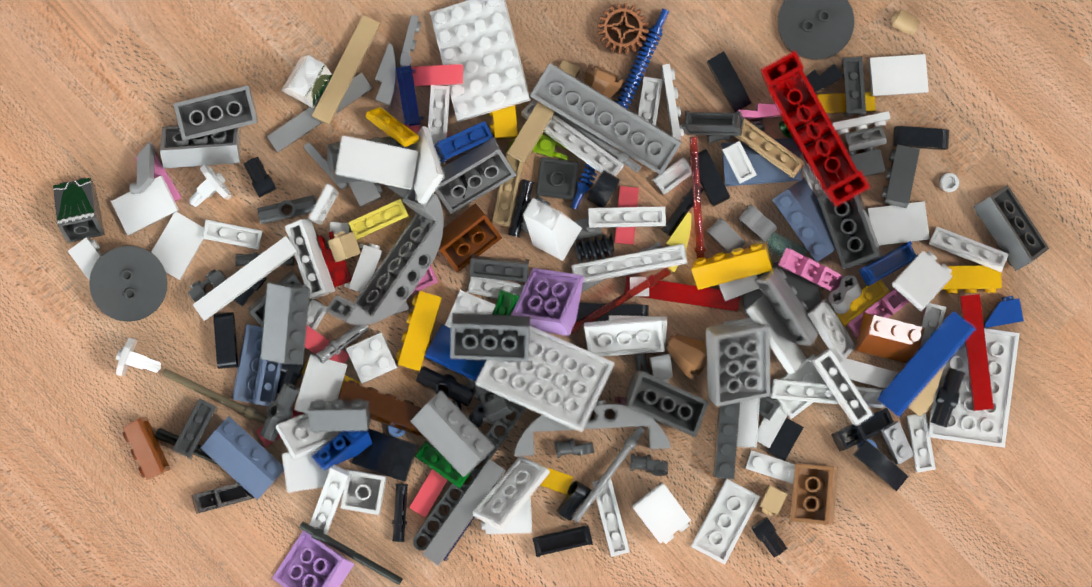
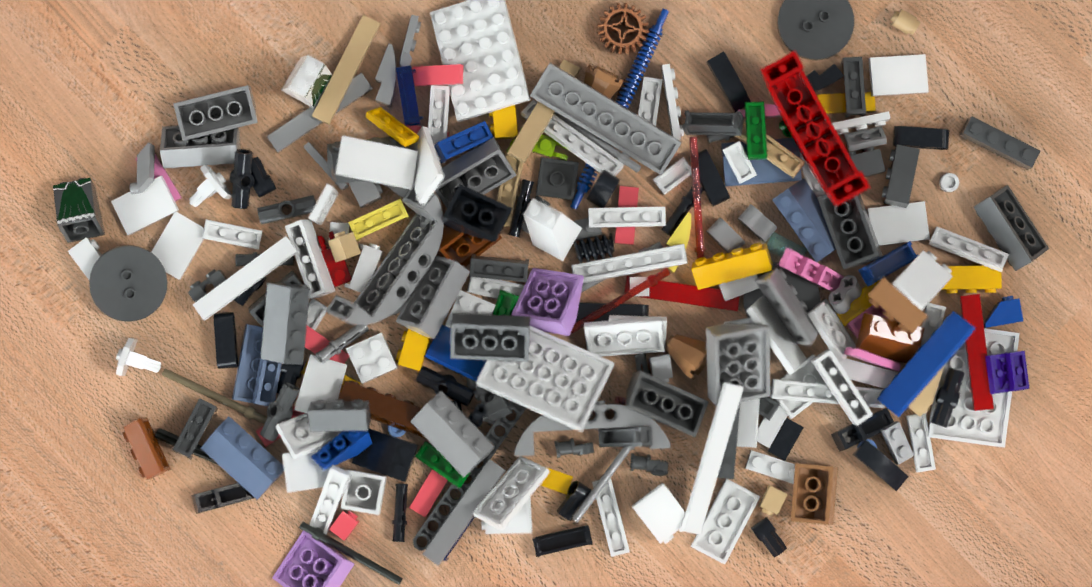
none -> black piece [230,149,254,209]
none -> coral brick [329,510,360,541]
none -> light grey slope [396,256,470,339]
none -> black slope [443,184,512,243]
none -> dark grey container [598,426,652,447]
none -> white tile [681,382,744,534]
none -> green tile [745,101,767,160]
none -> bright pink tile [844,347,901,371]
none -> medium nougat slope [868,277,928,334]
none -> dark grey brick [959,116,1040,170]
none -> dark purple slope [985,351,1030,394]

